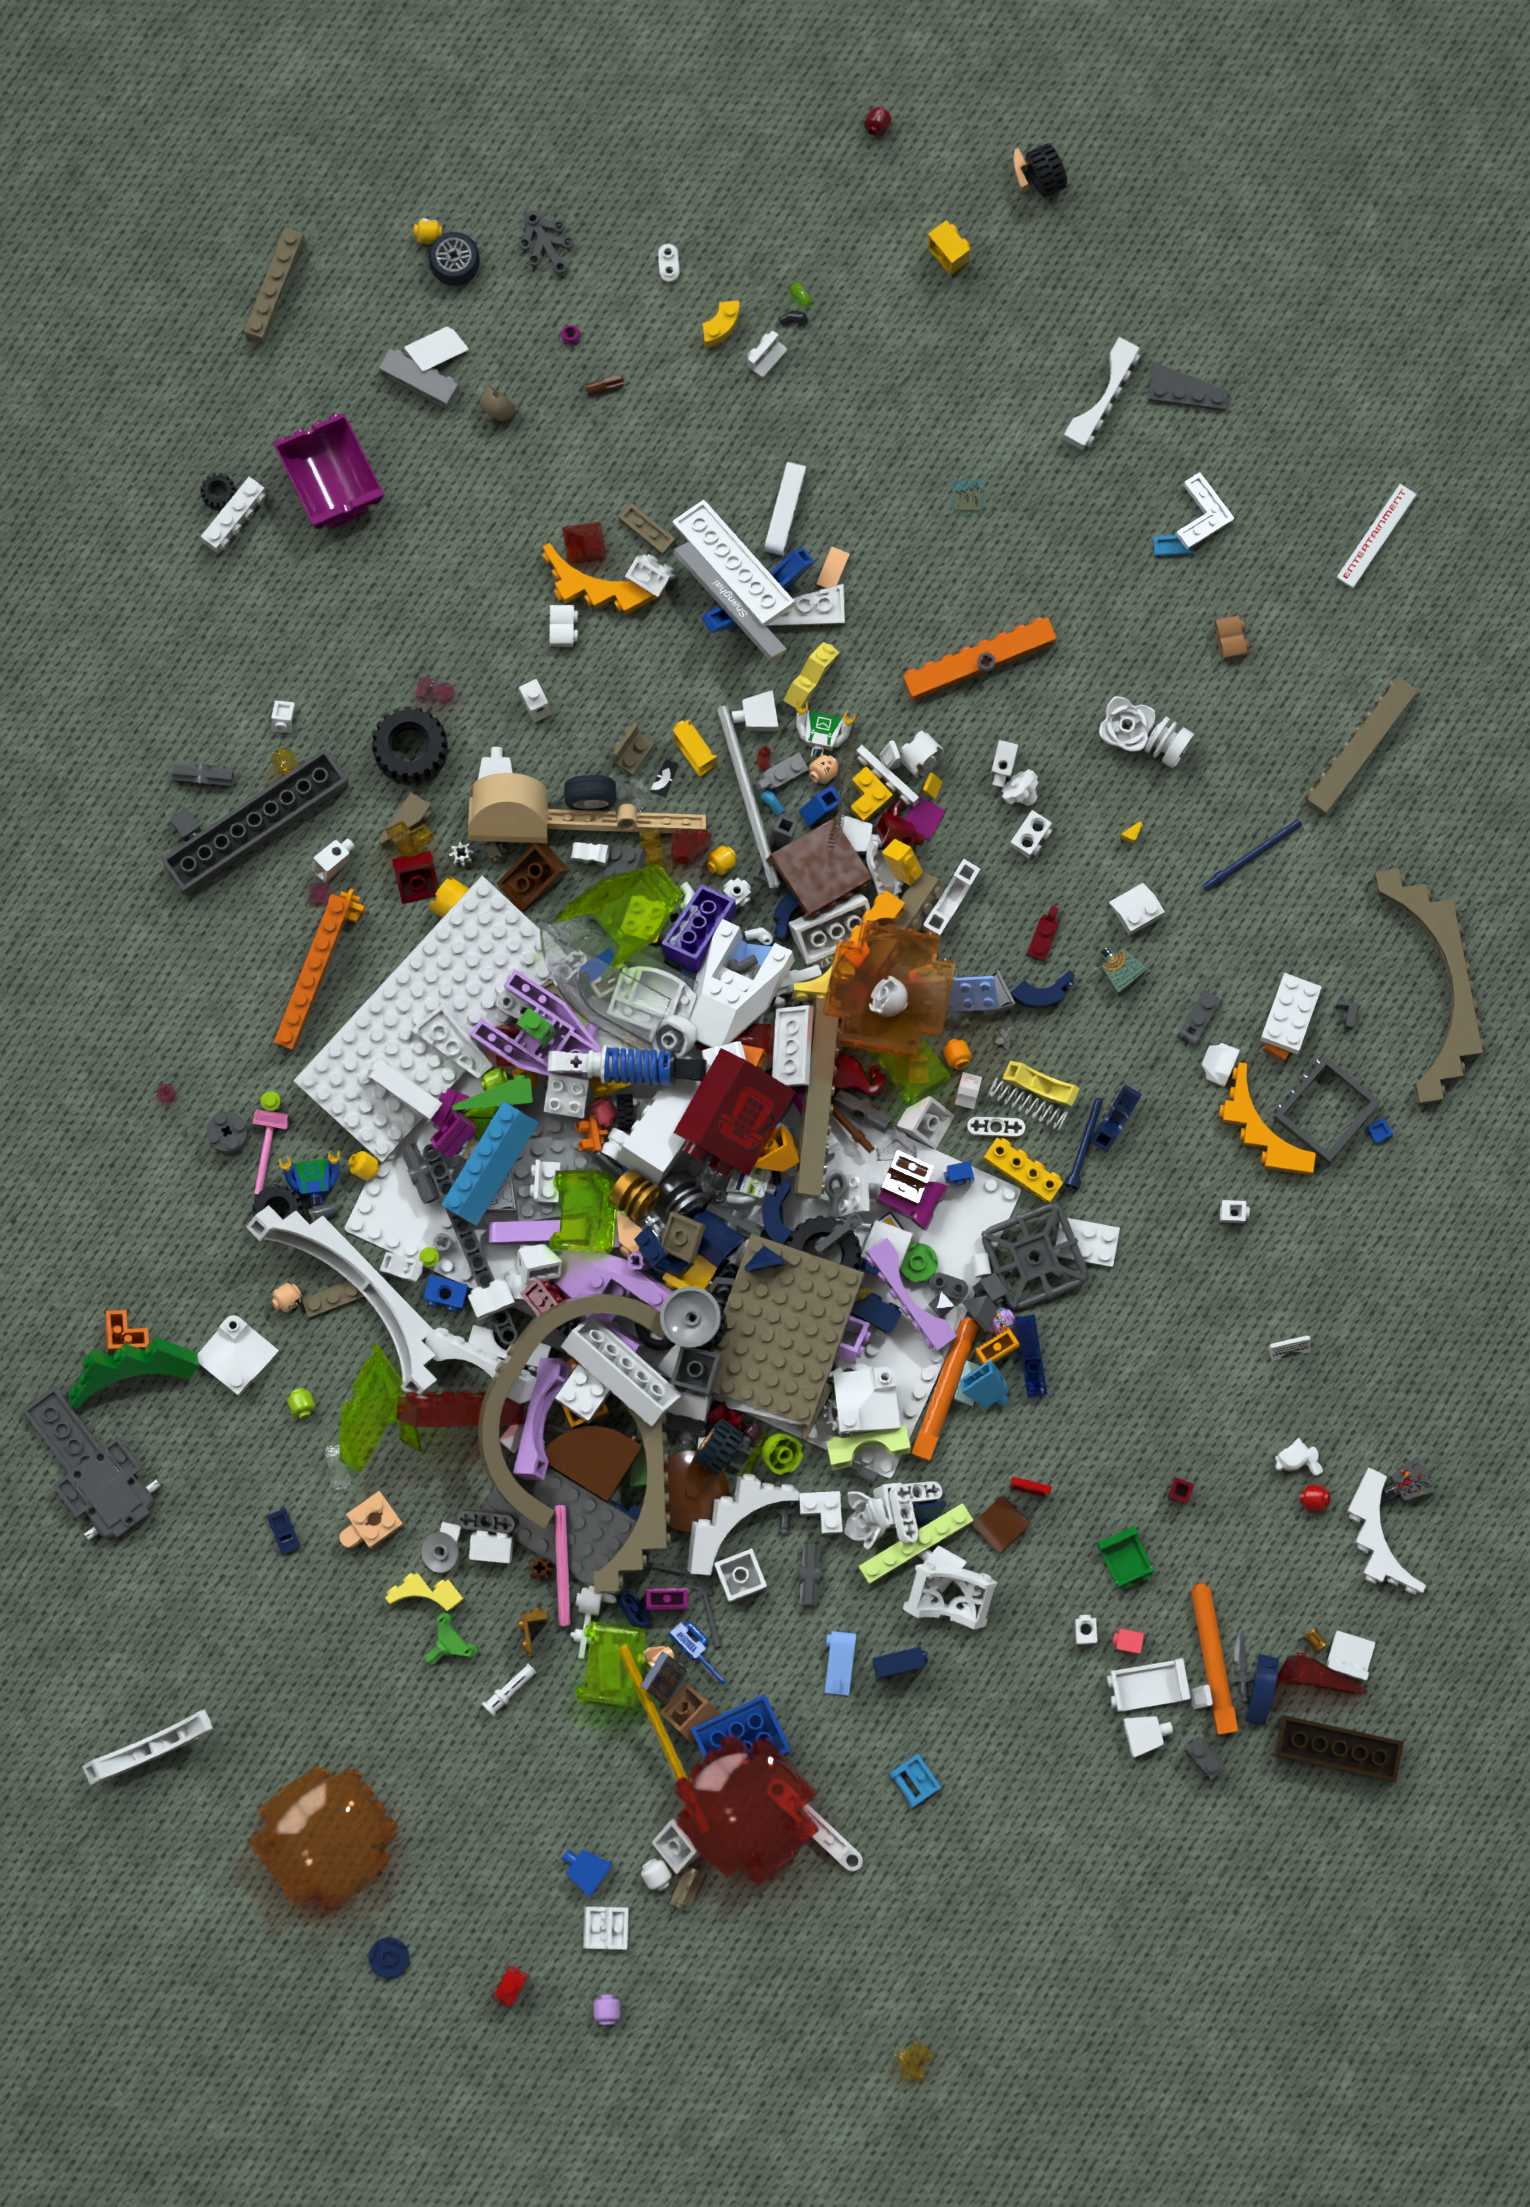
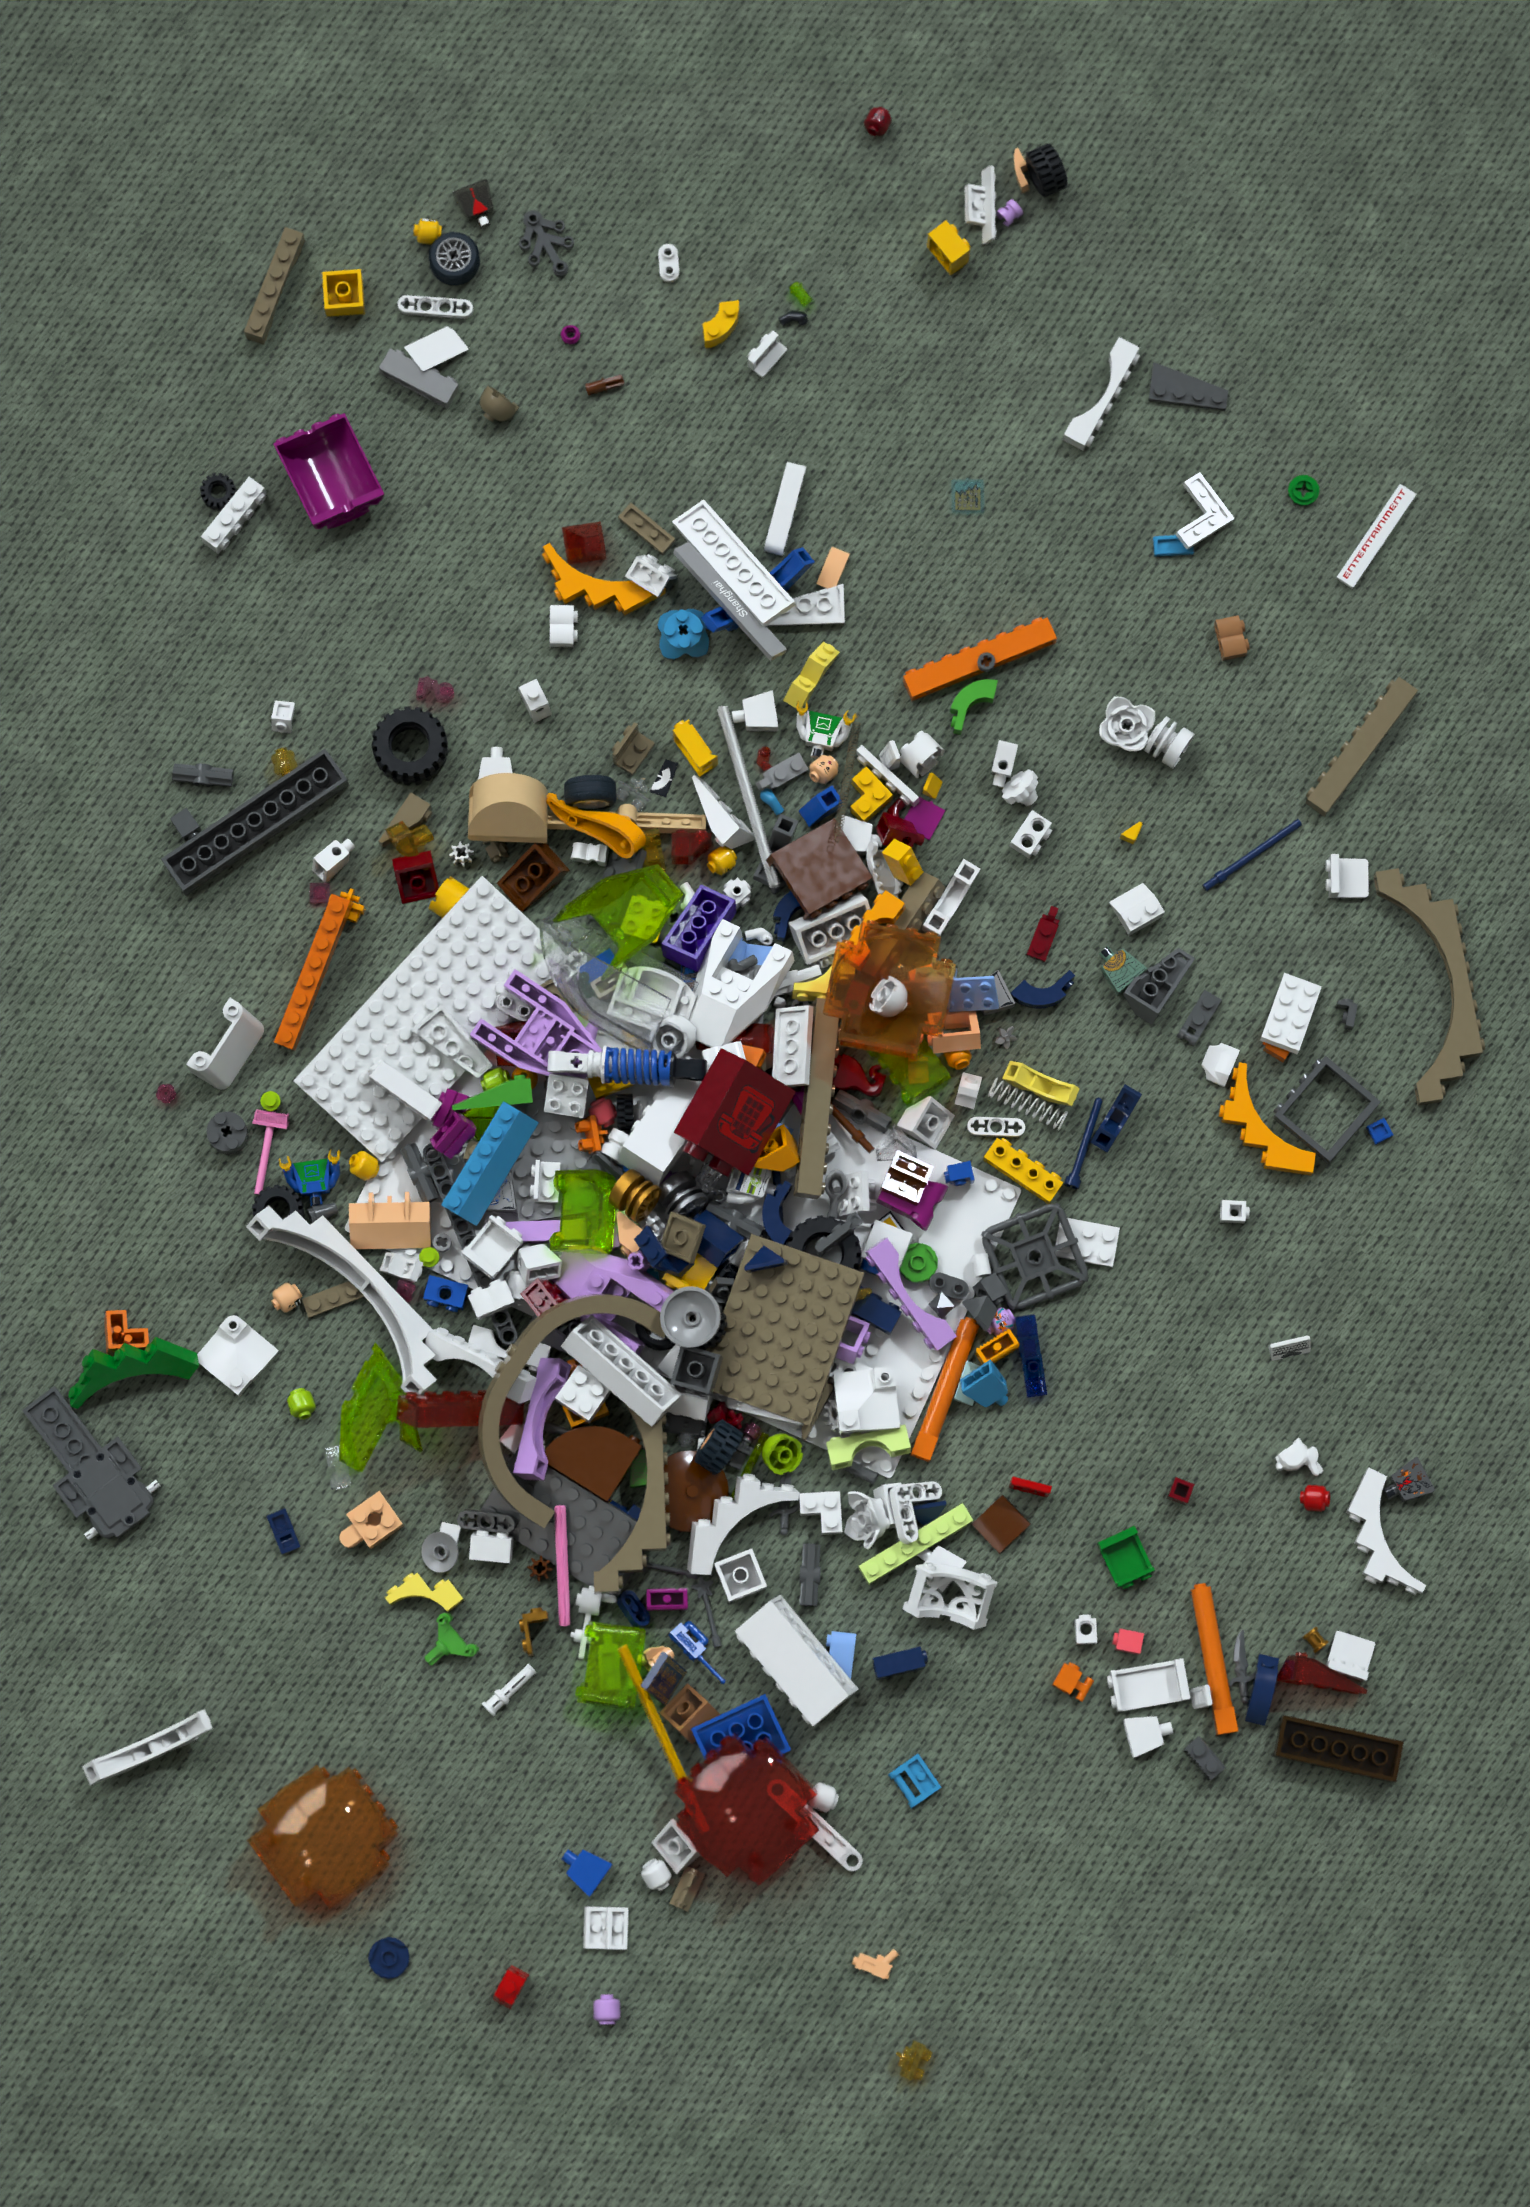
bright green torso [514,1008,557,1048] -> none
none -> white windscreen [186,998,264,1090]
none -> yellow brick [322,269,365,317]
none -> light nougat piece [349,1192,431,1249]
none -> clear pink plate [395,1279,416,1302]
none -> white beam [398,295,473,319]
none -> clear smoke torso [452,179,494,229]
none -> white panel [461,1215,523,1280]
none -> light orange animal [546,793,646,859]
none -> dark azure brick [658,609,709,659]
none -> white wedge [692,775,756,849]
none -> white brick [735,1595,858,1726]
none -> white head [807,1783,839,1813]
none -> light nougat piece [852,1949,899,1979]
none -> light nougat window [925,1011,981,1054]
none -> bright green arch [950,679,998,735]
none -> white bracket [965,166,996,244]
none -> lavender wheel [996,199,1023,227]
none -> orange brick [1052,1662,1094,1702]
none -> dark grey wedge [1123,948,1195,1025]
none -> green gear [1288,475,1319,506]
none -> white bracket [1325,854,1369,898]

